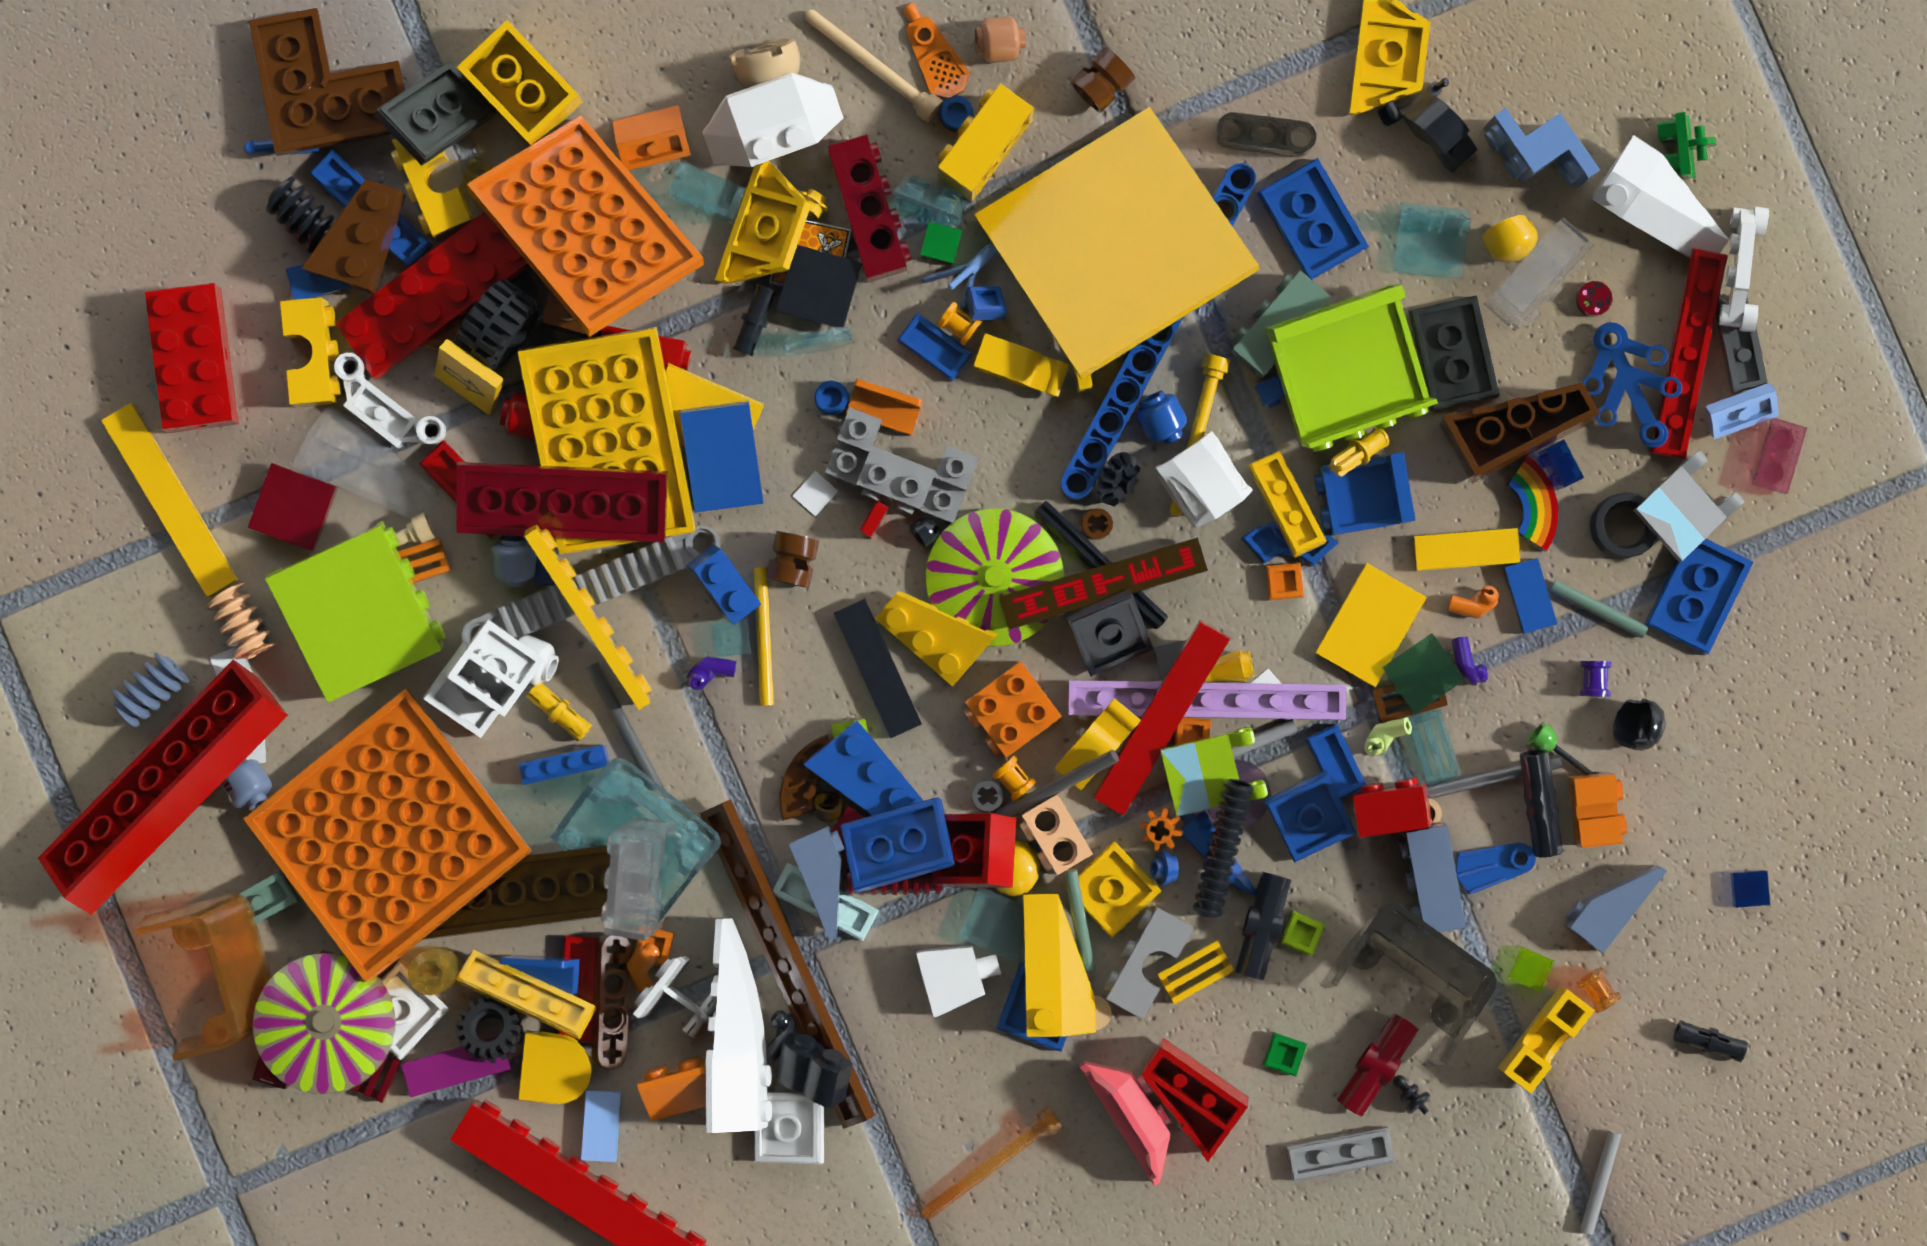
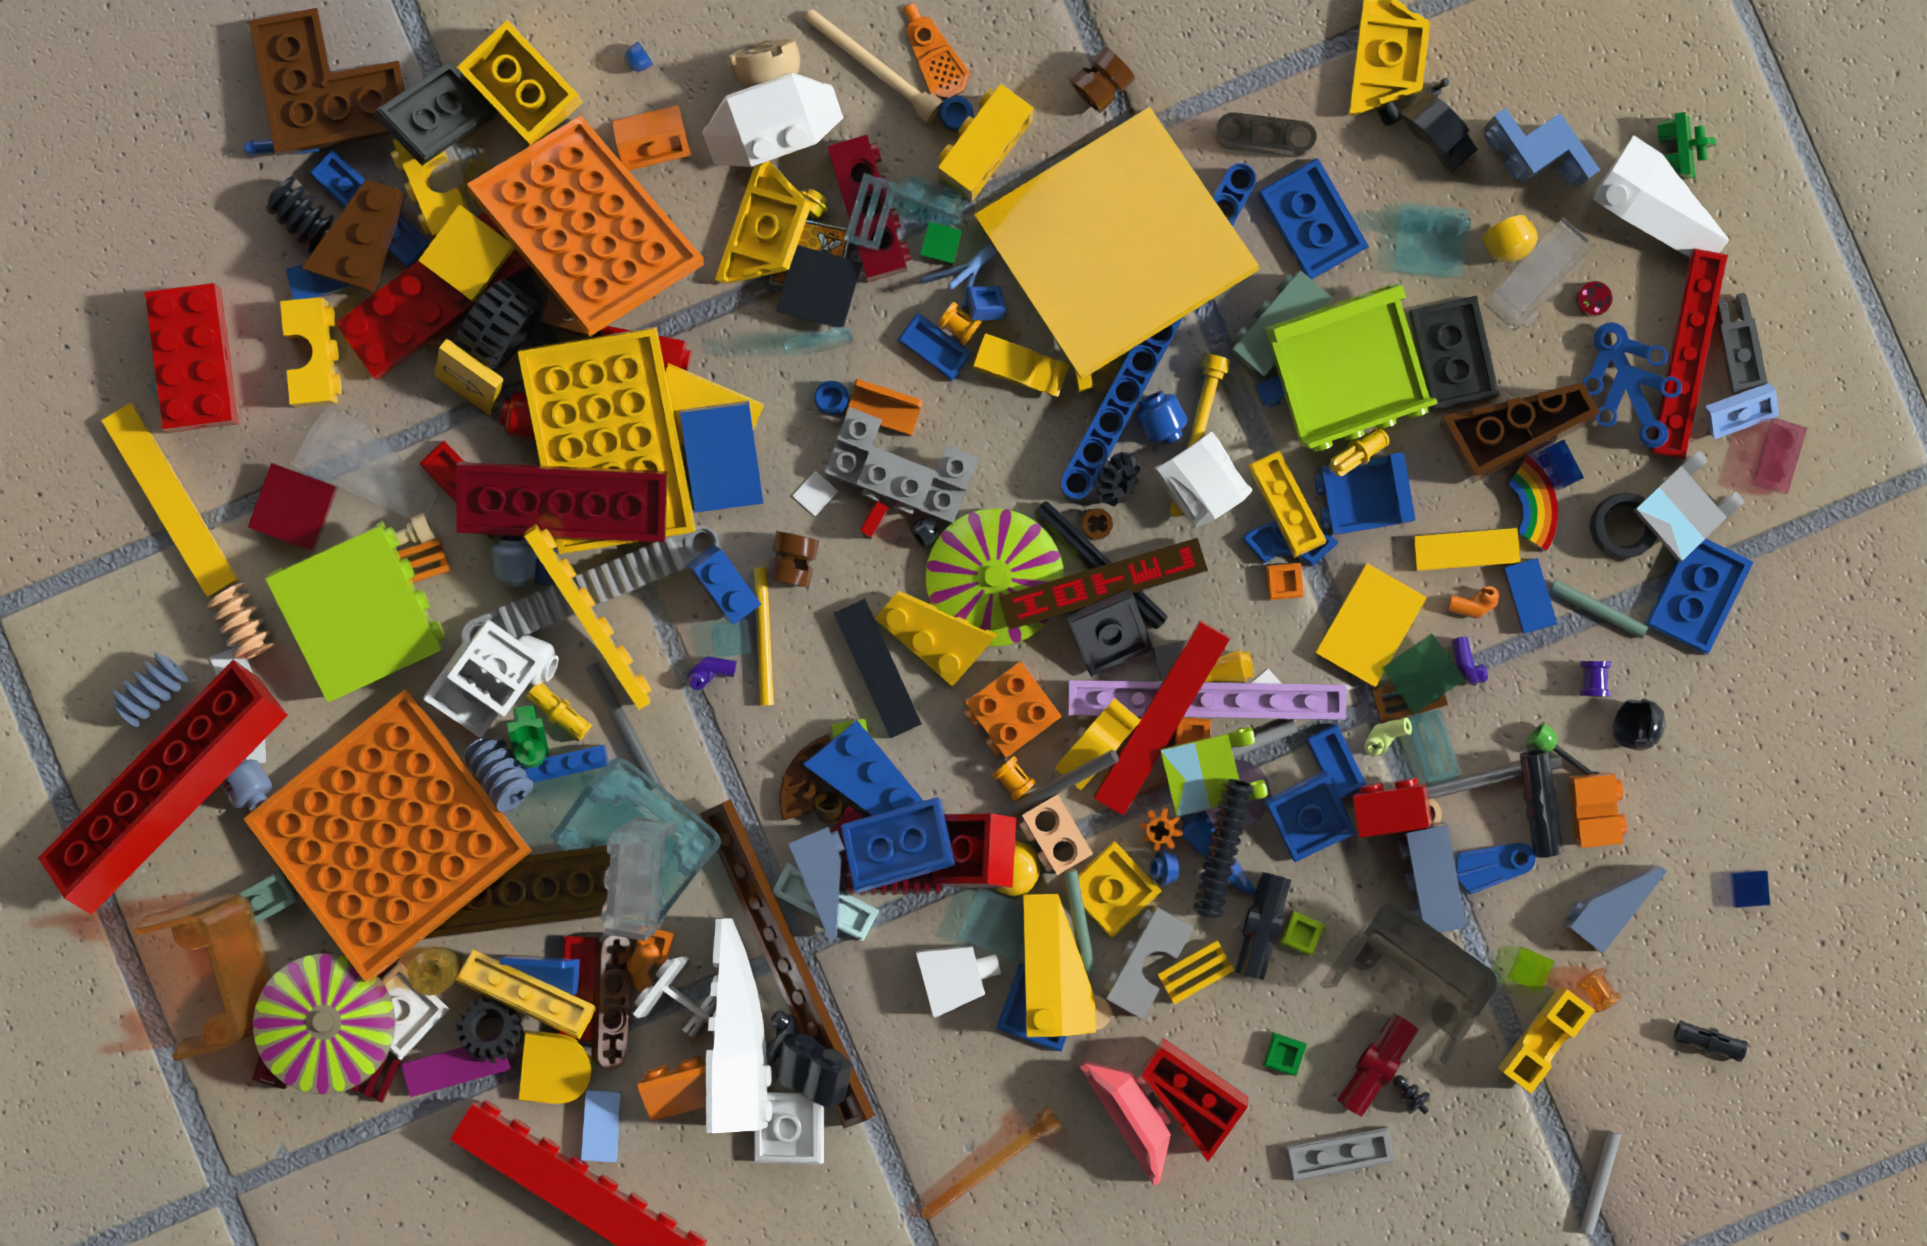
white plate [334,353,446,449] -> none
clear light blue hinge [668,162,746,224] -> none
black pin [732,284,777,357] -> none
dark grey bush [972,780,1003,811] -> none
nougat head [974,16,1026,63] -> none
white plate [1719,206,1769,333] -> none
none -> yellow tile [418,204,515,302]
none -> sand blue piece [464,738,533,813]
none -> green hips [507,705,549,768]
none -> blue hinge [624,41,653,72]
none -> clear light blue tile [845,173,898,251]

